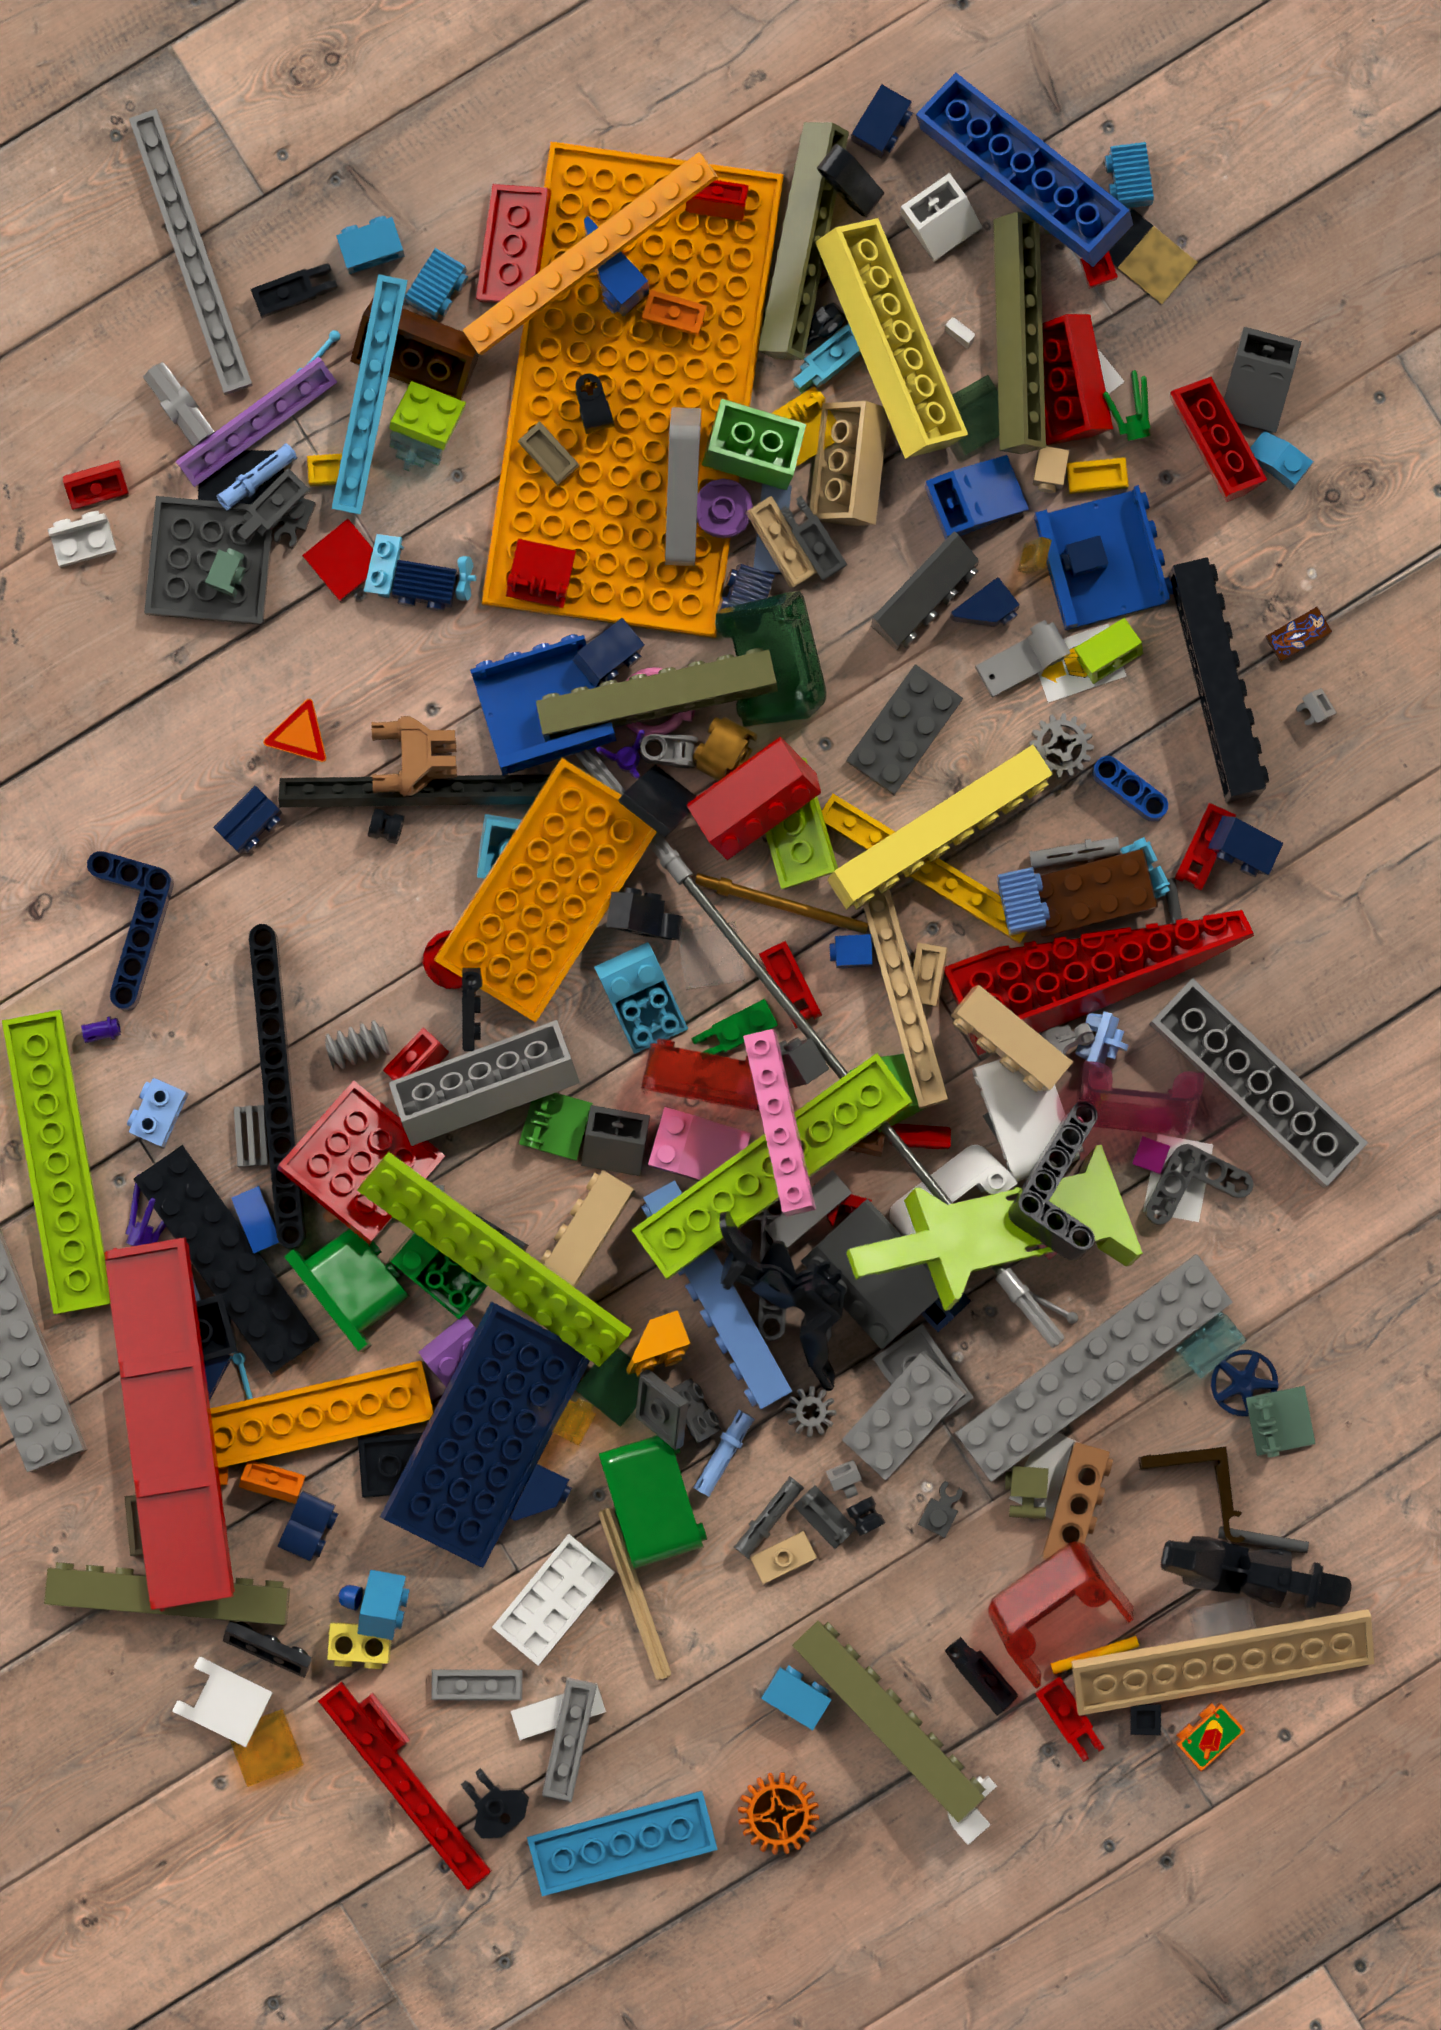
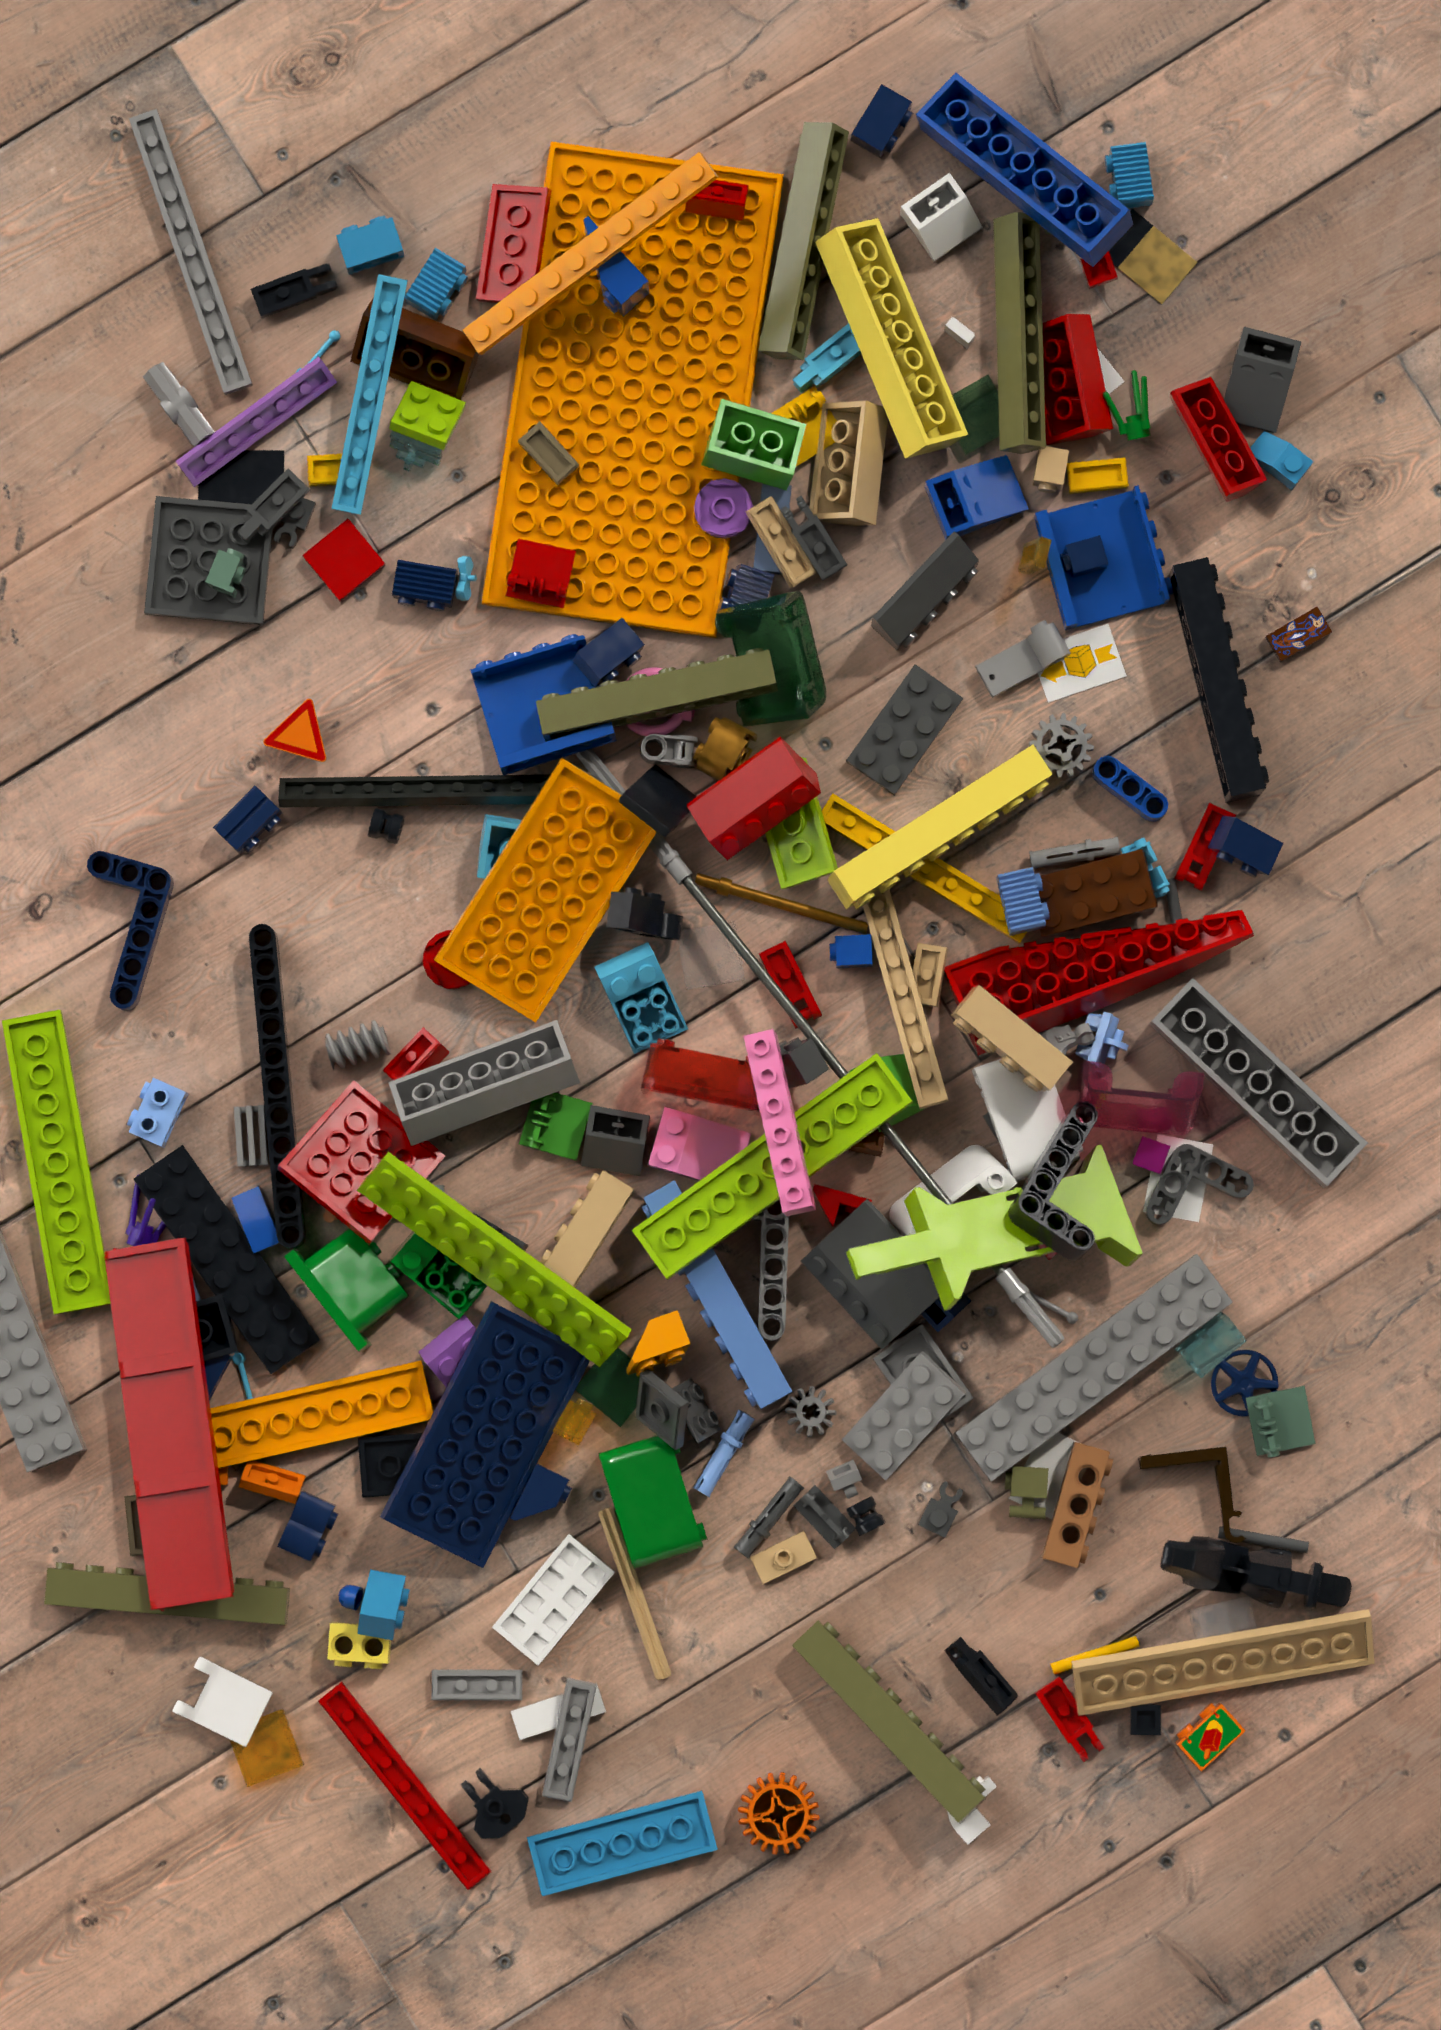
white bracket [47,511,117,568] -> none
red slope [63,460,129,510] -> none
dark purple pin [81,1016,121,1043] -> none
light blue pin [216,443,297,511] -> none
black plate [223,1621,313,1678] -> none
red slope [358,1693,410,1752] -> none
medium azure hinge [364,534,404,598] -> none
medium nougat connector [371,716,457,796] -> none
black hinge [462,968,483,1051] -> none
black piece [575,374,615,434] -> none
dark purple plant [596,729,645,779] -> none
orange plate [642,289,707,336] -> none
light grey beam [665,407,701,566] -> none
green hinge [691,999,778,1061] -> none
black piece [719,1211,846,1391] -> none
dark azure brick [761,1665,832,1730] -> none
light grey tile [764,1170,852,1248] -> none
black piece [806,302,846,348] -> none
black beam [817,144,885,217] -> none
red slope [890,1123,951,1150] -> none
dark blue slope [950,577,1020,627] -> none
clear red windscreen [988,1541,1134,1689] -> none
lime hinge [1074,617,1143,684] -> none
light grey tile [1296,688,1336,725] -> none

